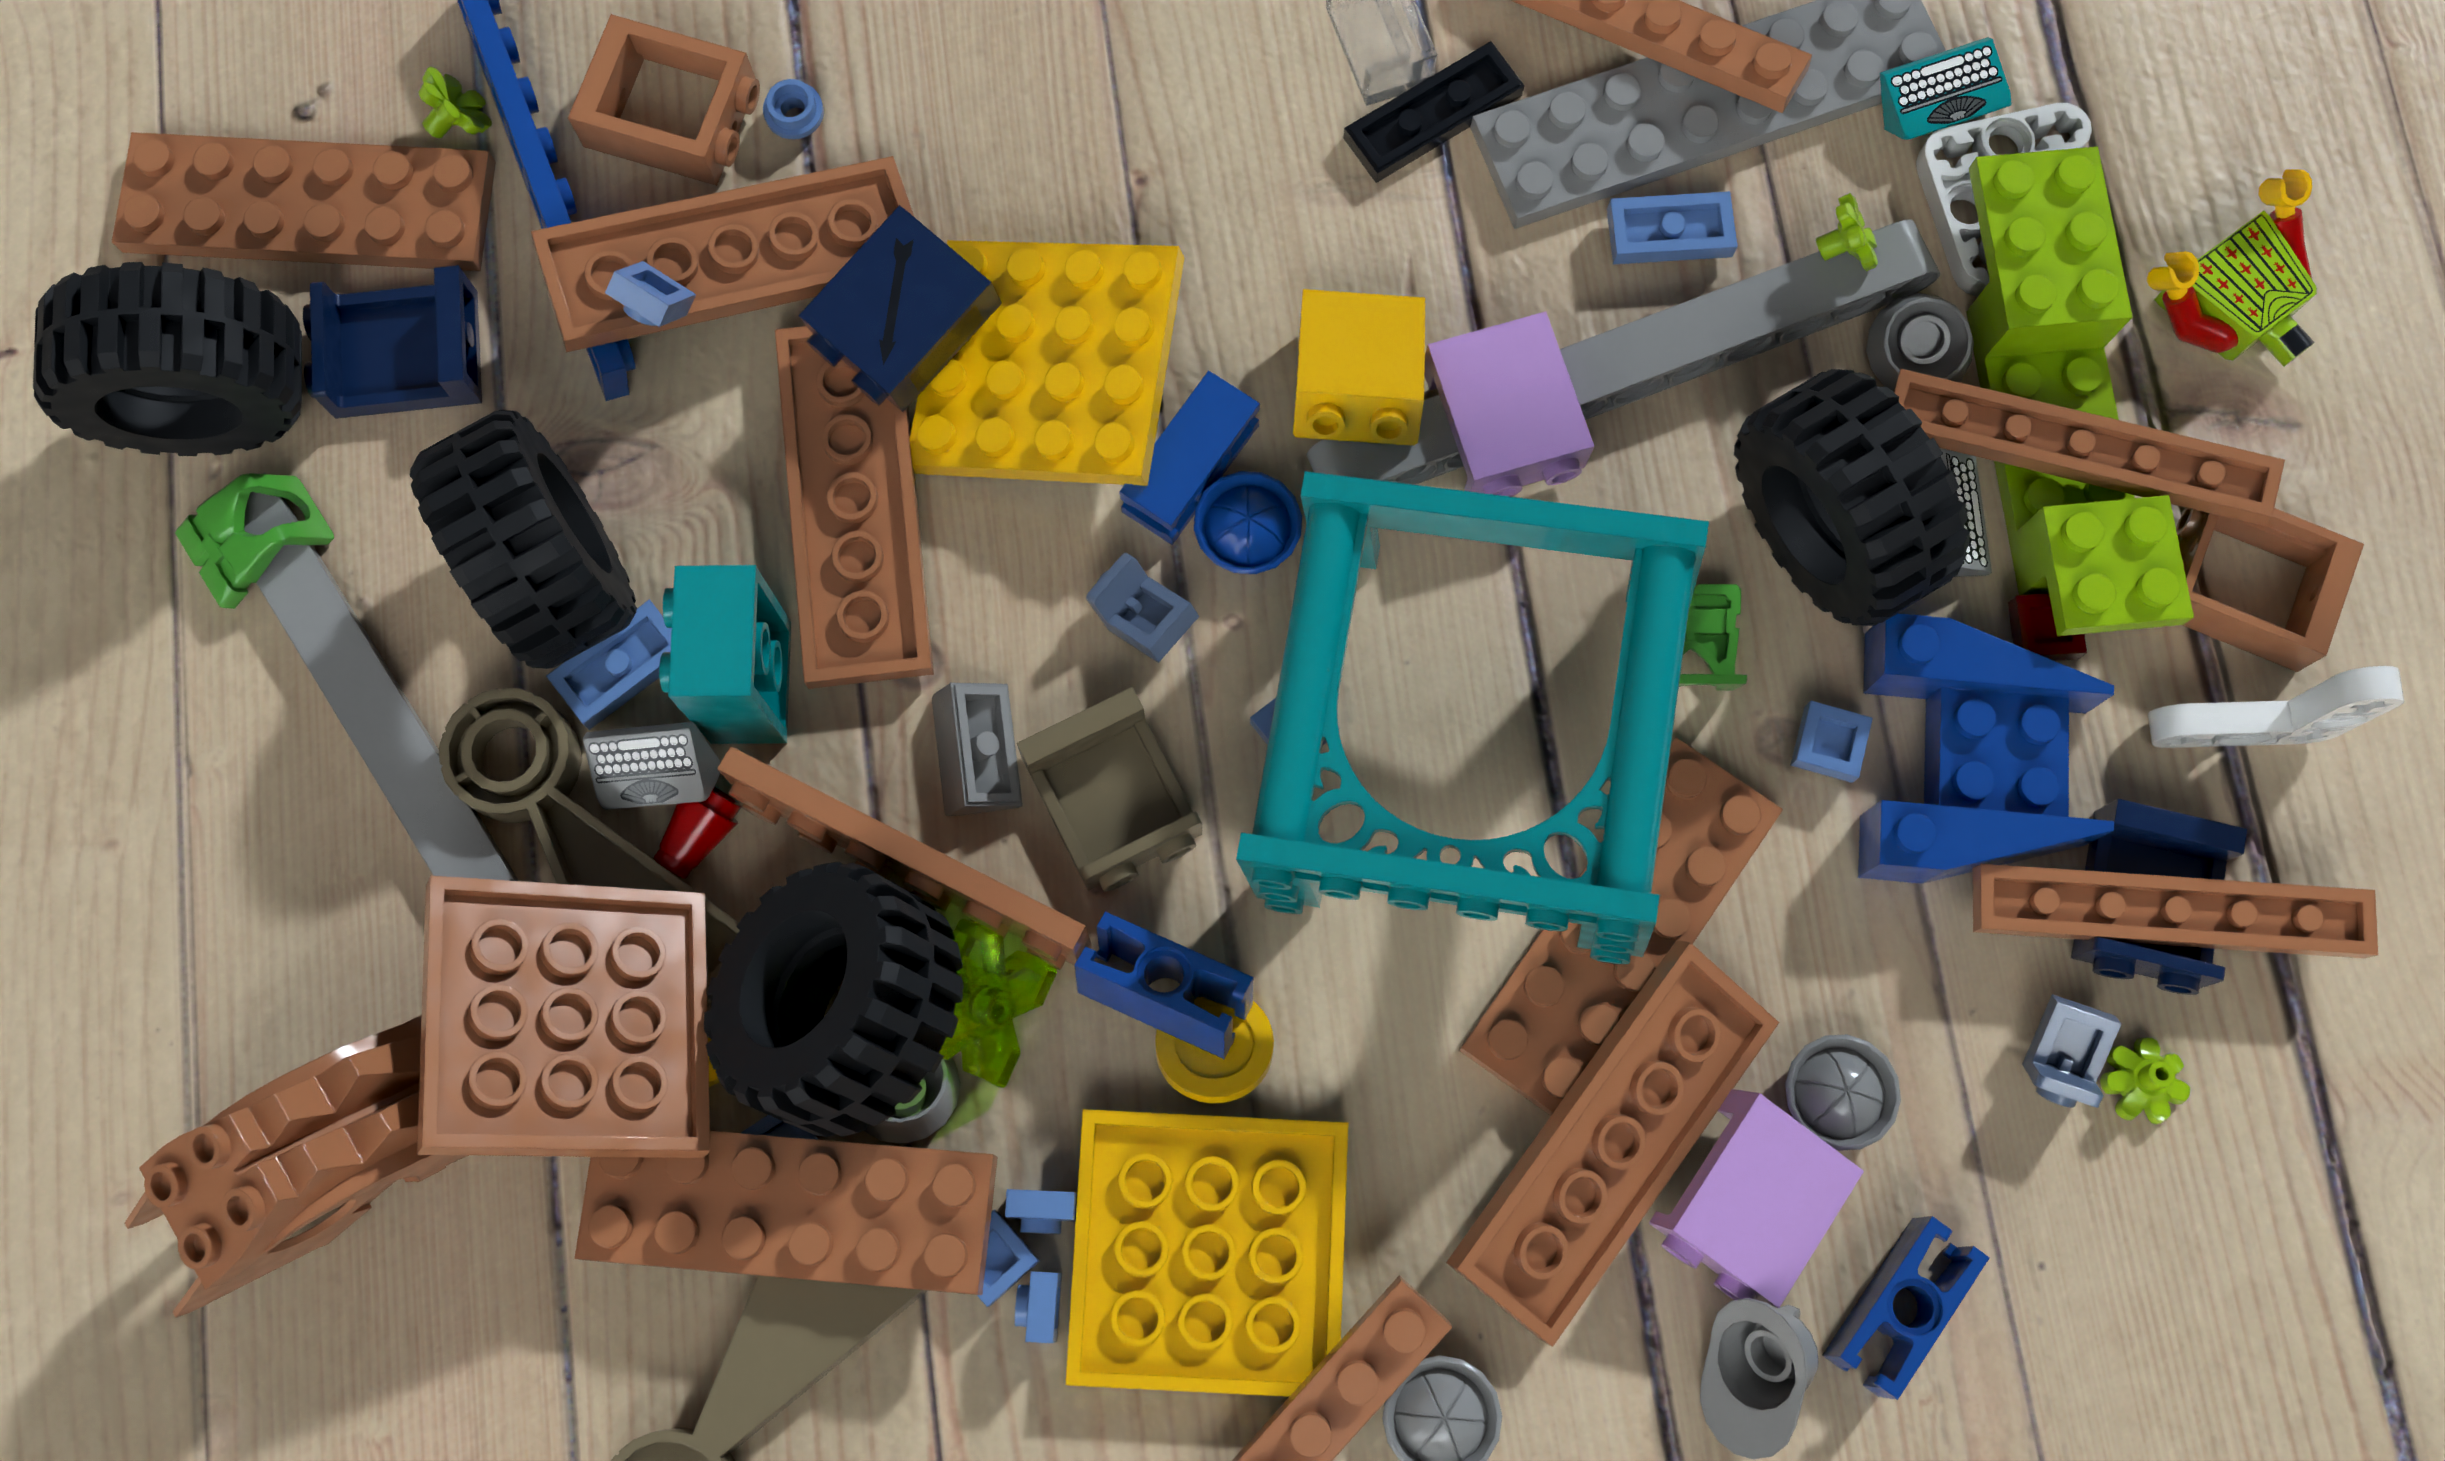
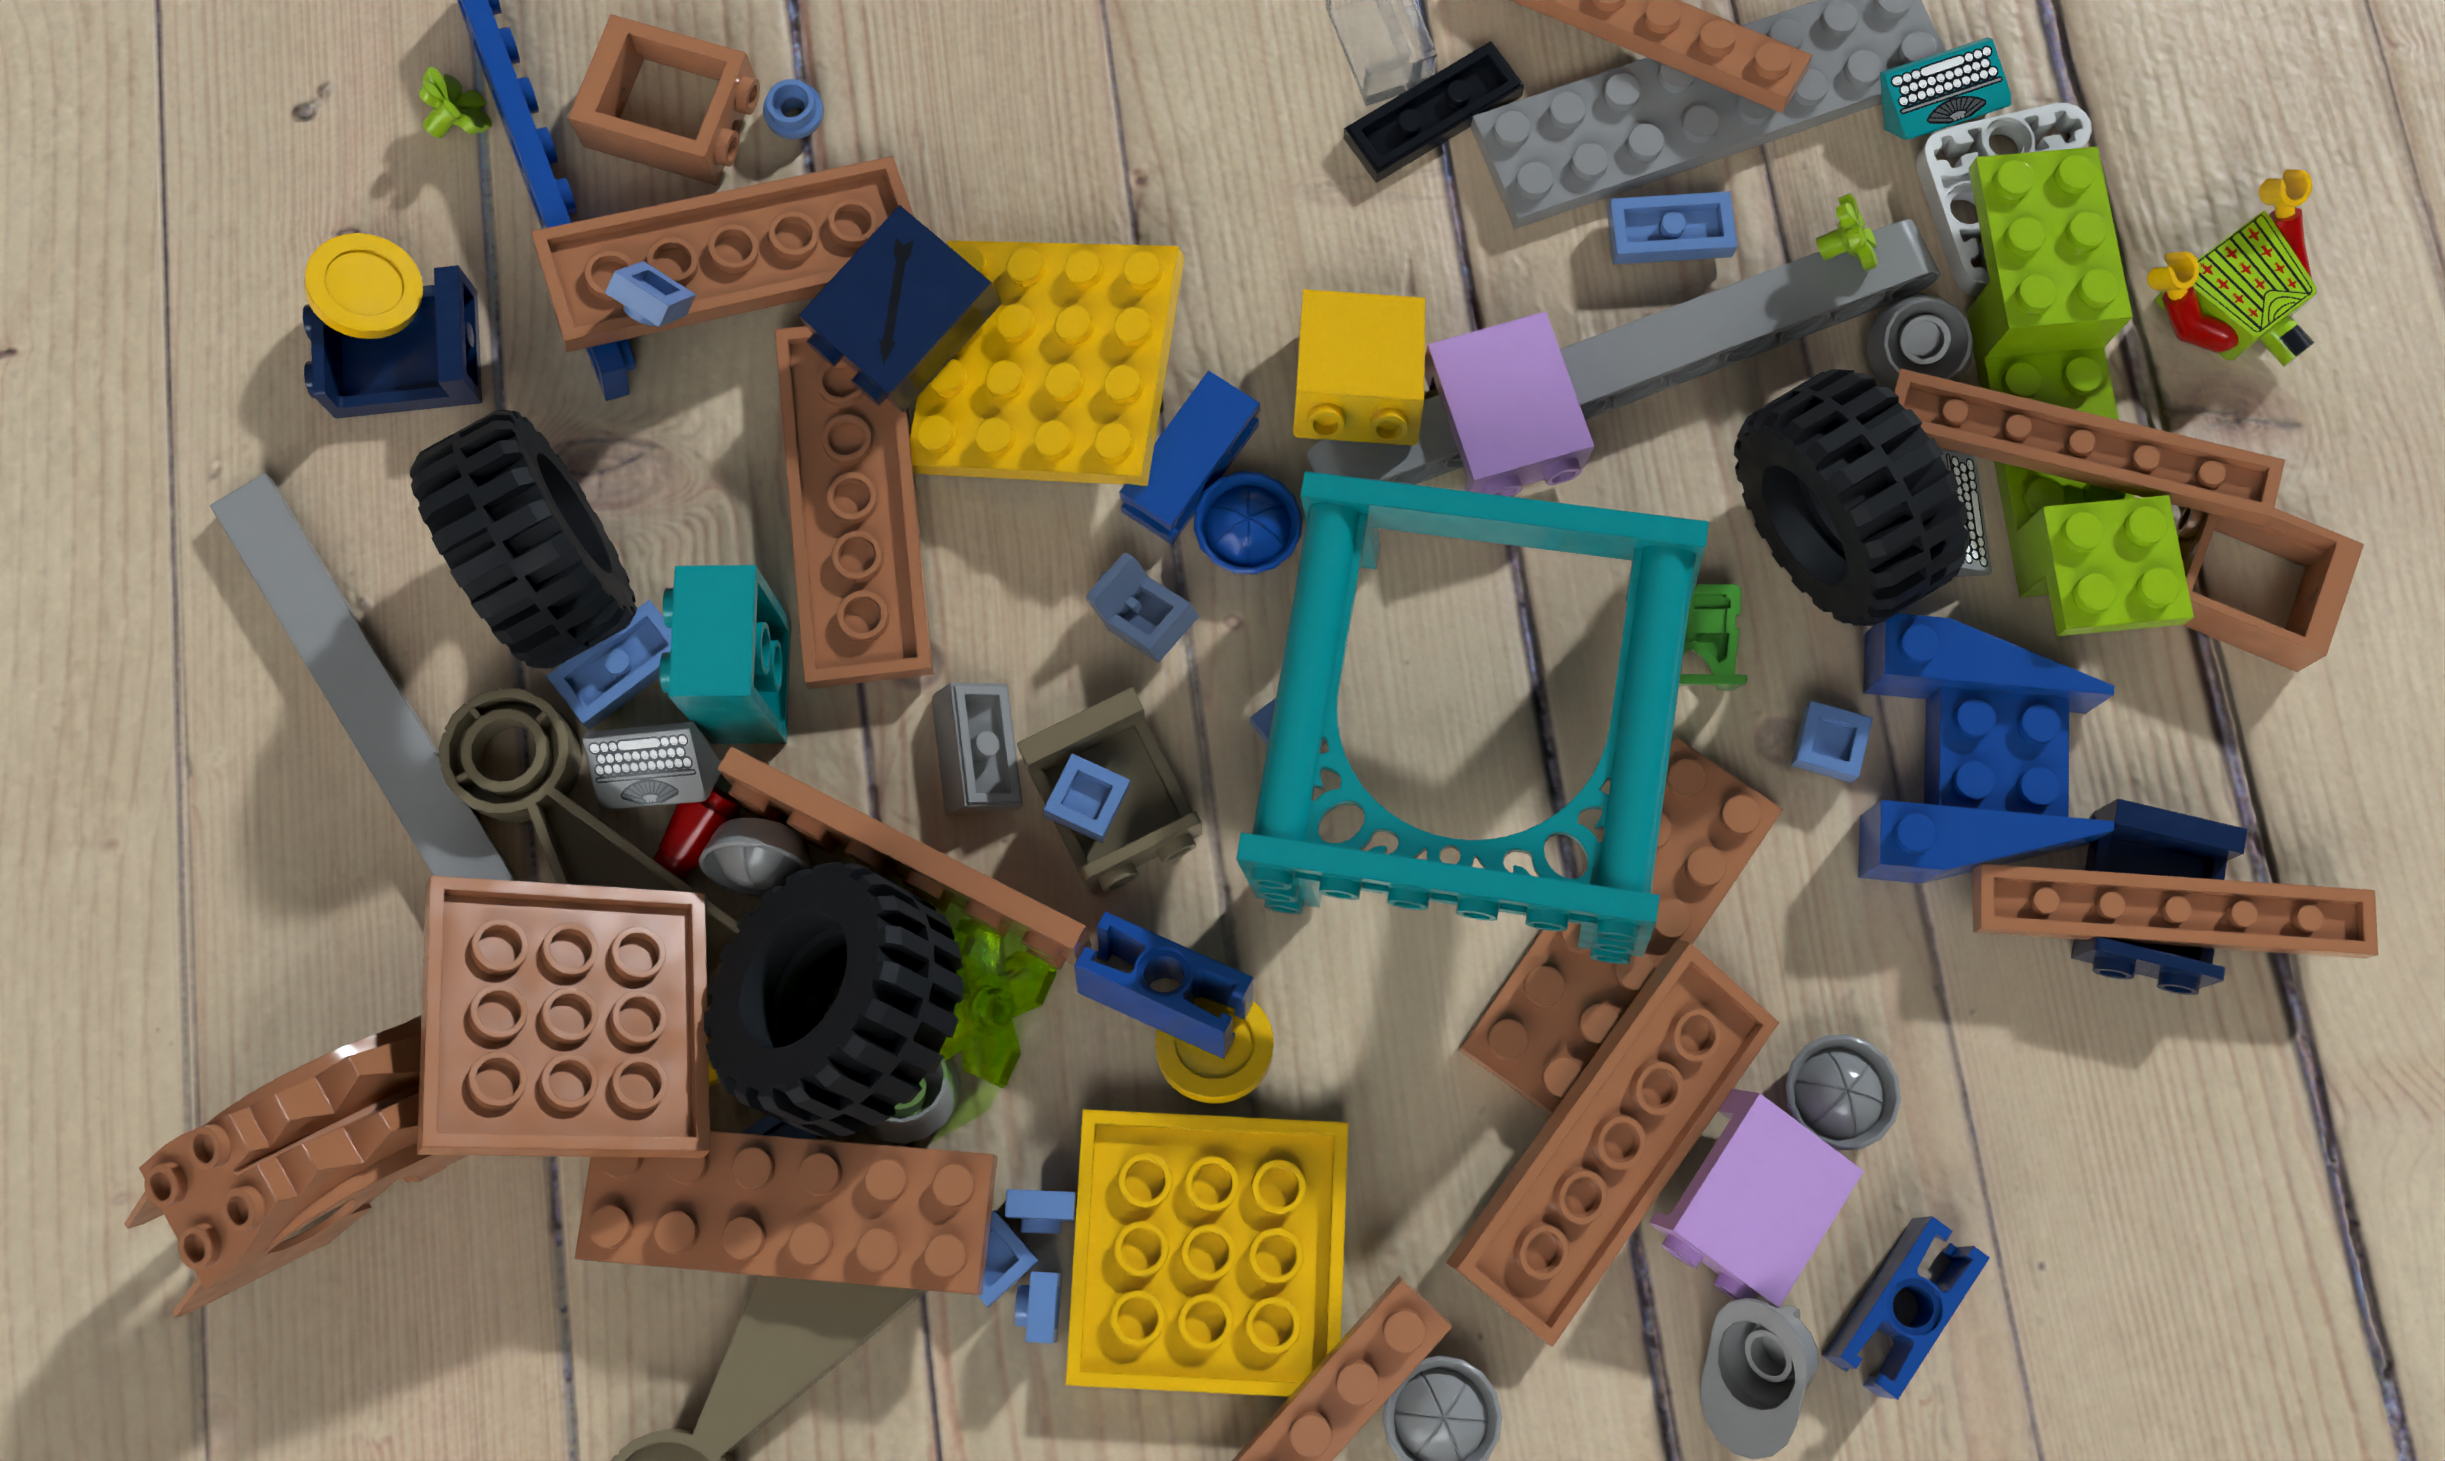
black tyre [33,262,302,456] -> none
nougat plate [112,132,496,271] -> none
bright green piece [175,473,334,609] -> none
dark red plate [2008,594,2087,661] -> none
sand blue bracket [2022,994,2122,1108] -> none
lime plant [2100,1038,2190,1124] -> none
white beam [2148,666,2404,748] -> none
none -> yellow piece [304,233,423,339]
none -> light grey hat [698,818,812,896]
none -> medium blue plate [1043,753,1130,843]

